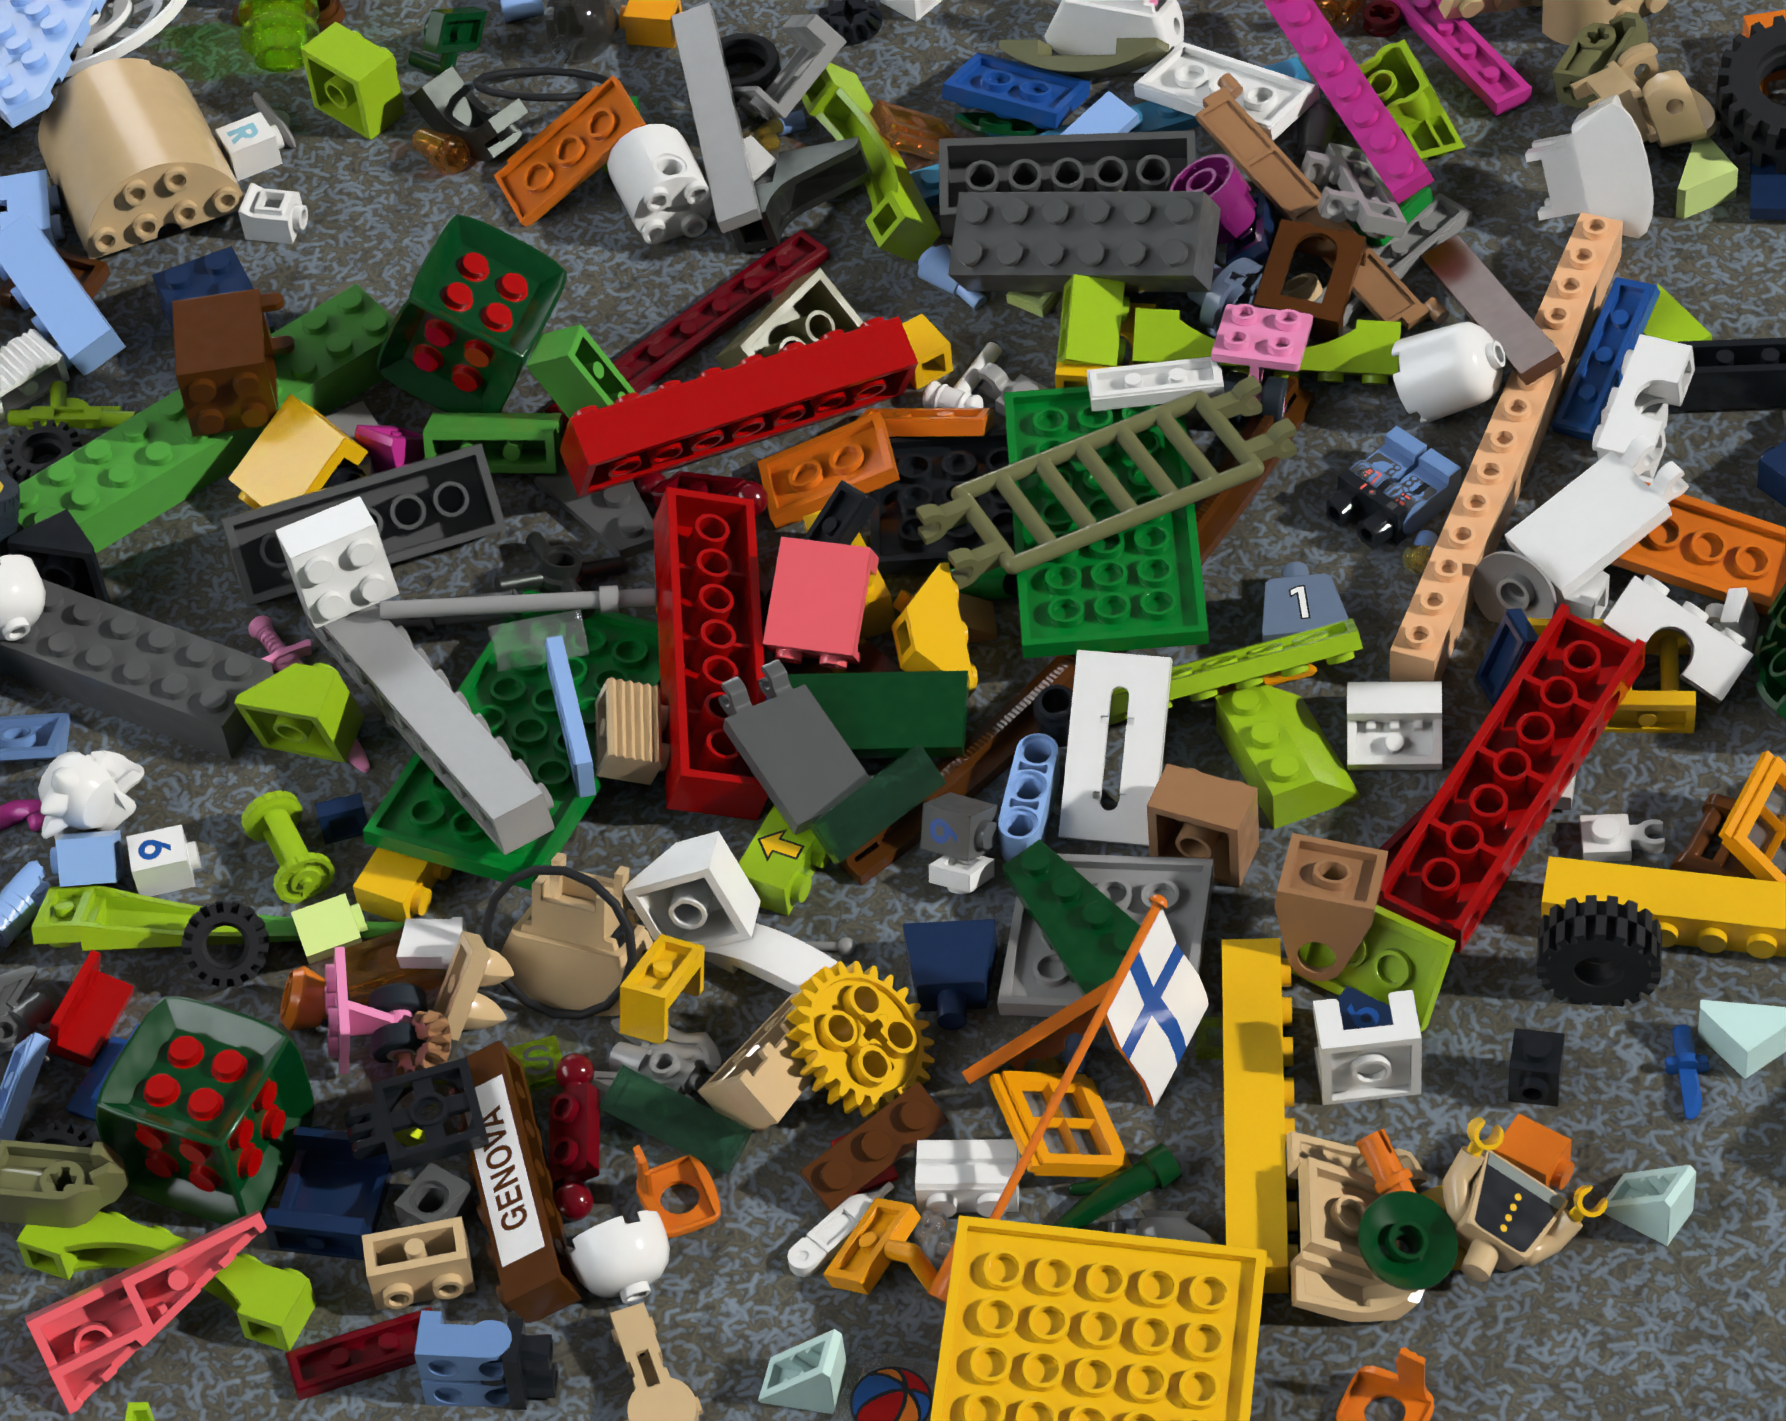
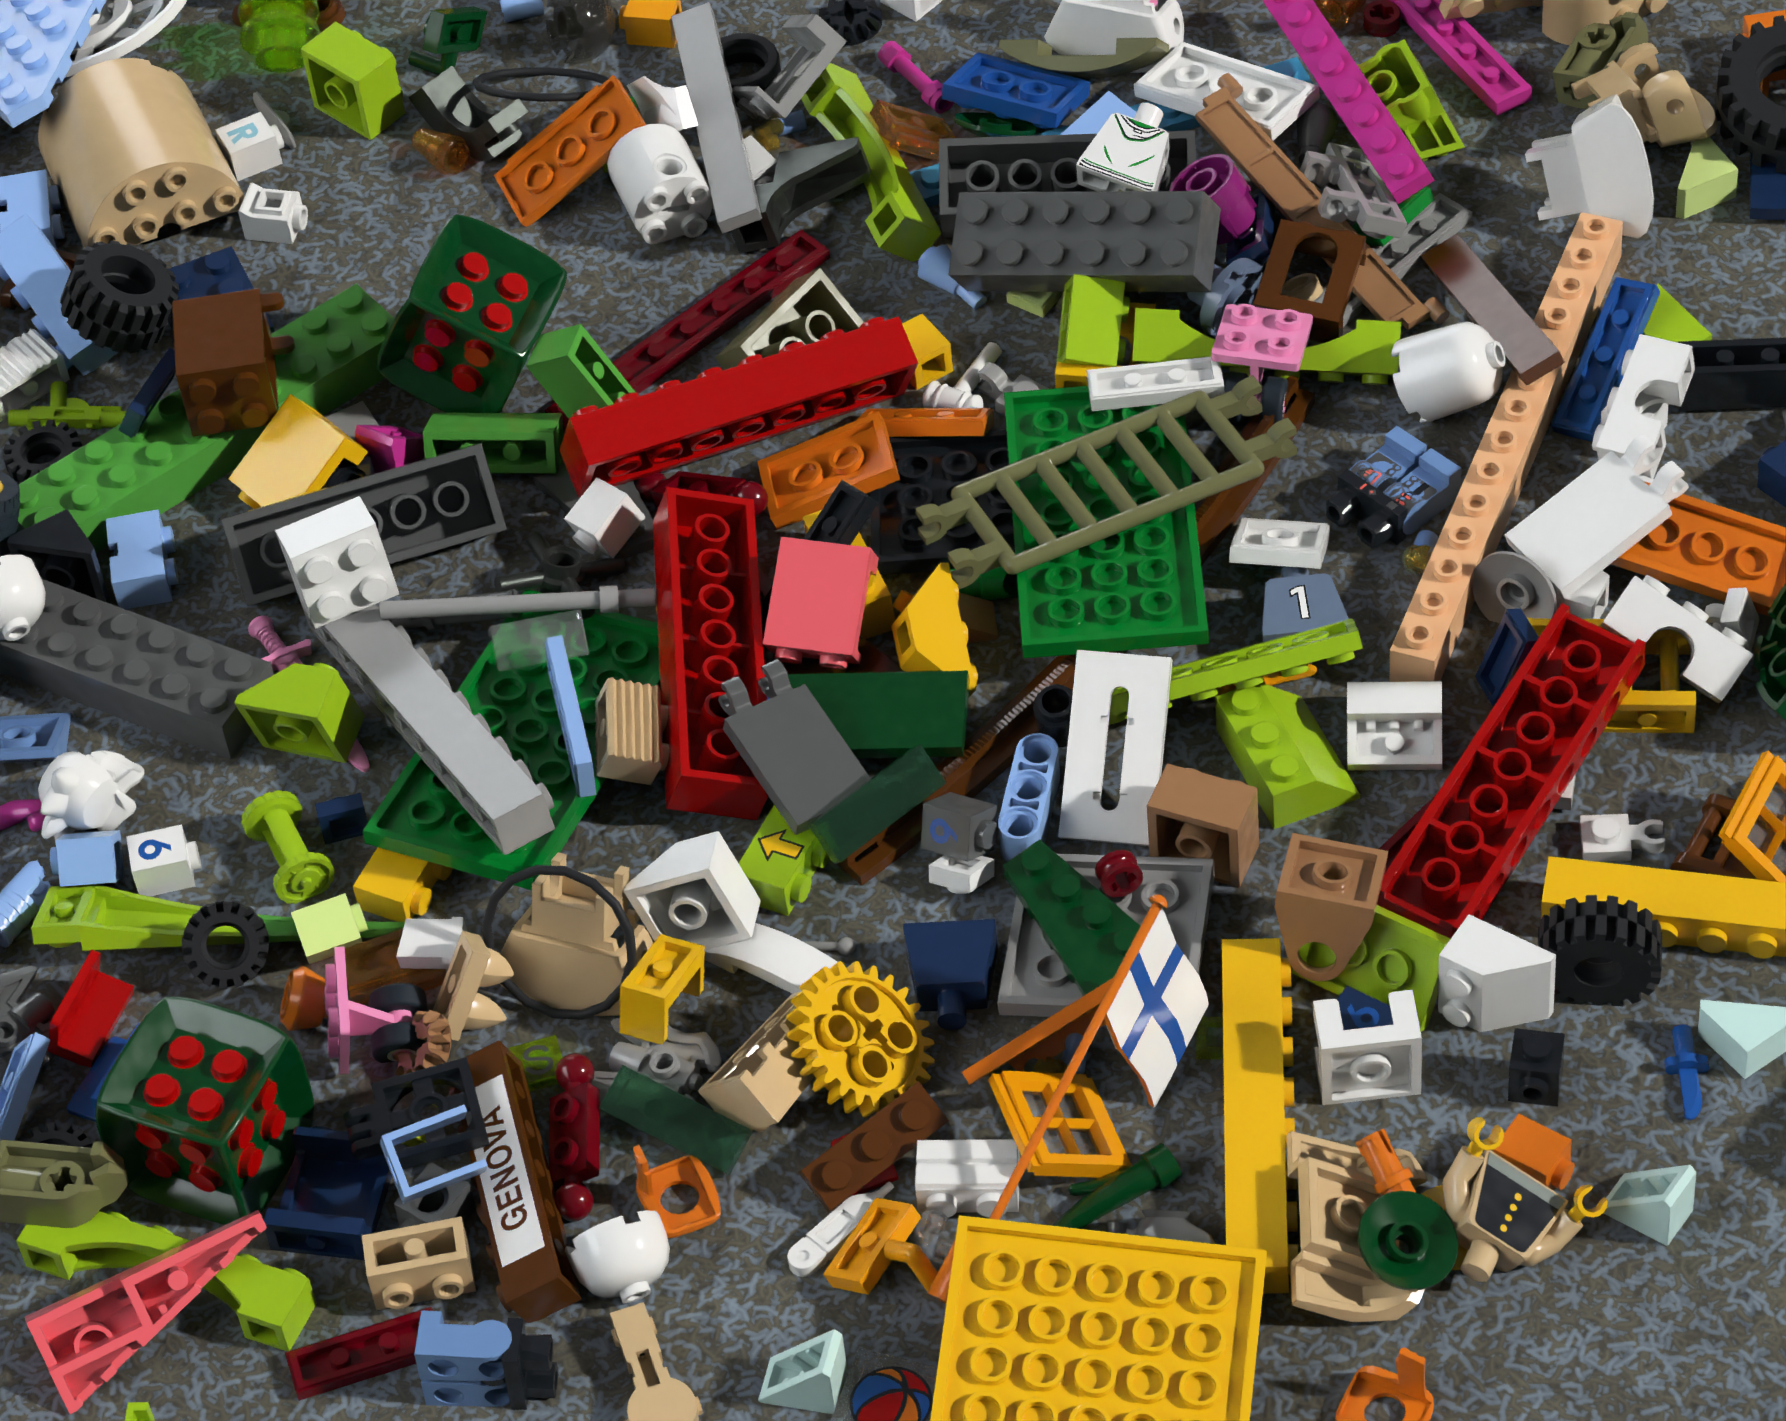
none -> black tyre [60,241,179,353]
none -> light blue brick [106,509,179,609]
none -> dark blue tile [119,348,176,438]
none -> light blue piece [380,1105,488,1204]
none -> white brick [564,477,645,558]
none -> white slope [626,76,698,134]
none -> dark pink bar [878,41,954,114]
none -> white torso [1076,103,1170,192]
none -> dark red bush [1095,850,1143,897]
none -> white tile [1229,518,1330,569]
none -> white slope [1438,914,1556,1032]

